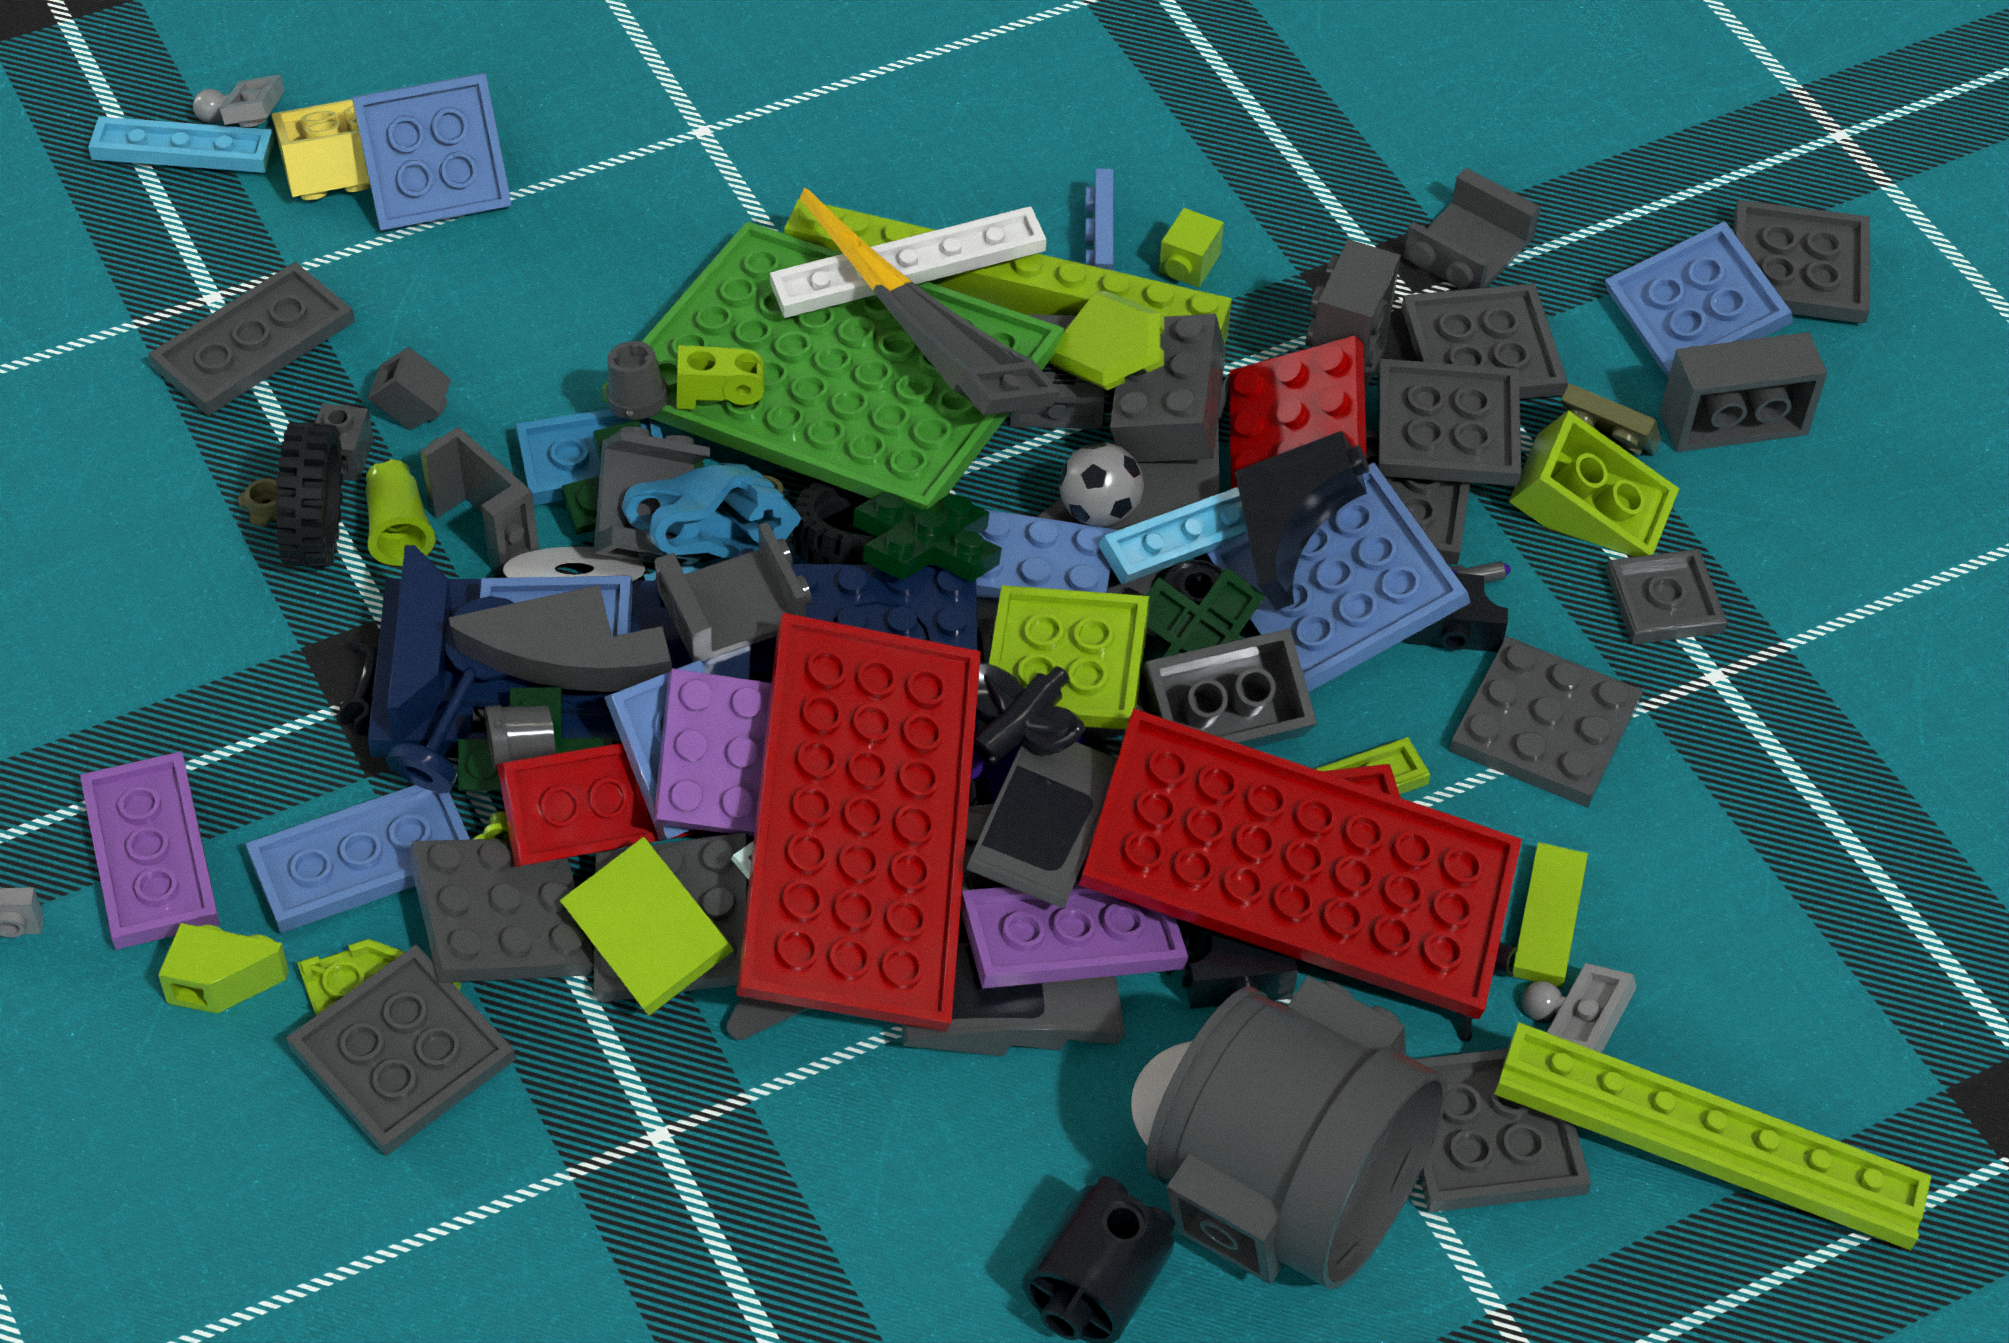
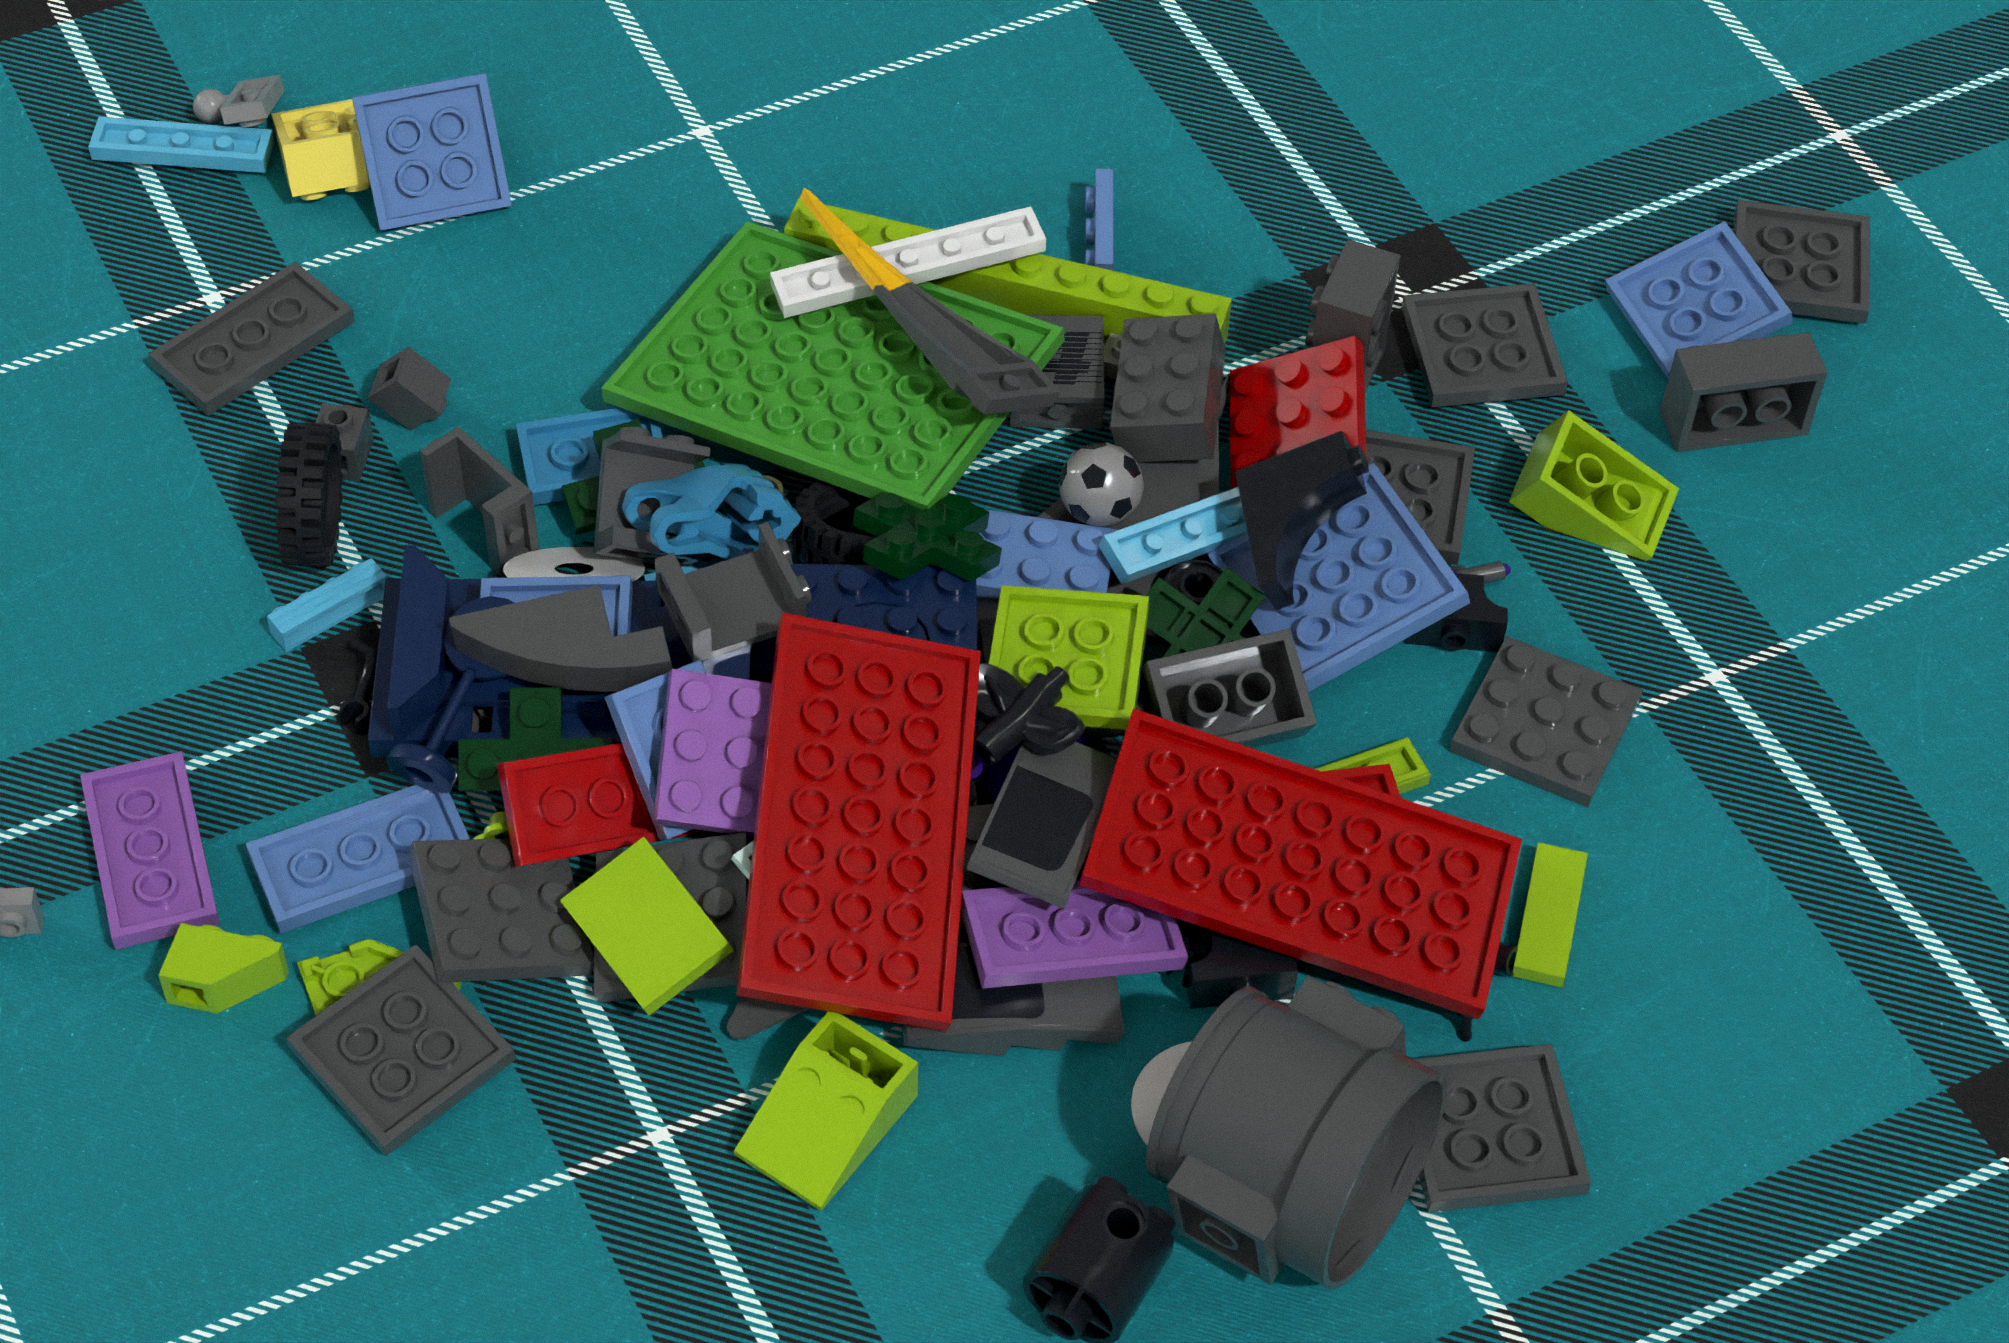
olive plate [238,478,278,527] -> none
lime plant [365,459,436,566] -> none
dark grey piece [485,704,556,773] -> none
dark grey piece [606,341,668,420] -> none
lime leg [677,345,765,410] -> none
lime tile [1050,291,1164,390] -> none
lime brick [1159,208,1224,288] -> none
dark grey plate [1377,359,1521,486] -> none
dark grey panel [1403,168,1541,290] -> none
lime plate [1494,1022,1931,1250] -> none
light grey plate [1521,963,1637,1053] -> none
olive plate [1561,383,1661,457] -> none
dark grey tile [1605,549,1728,645] -> none
none -> medium azure piece [266,558,388,653]
none -> lime slope [734,1011,918,1211]

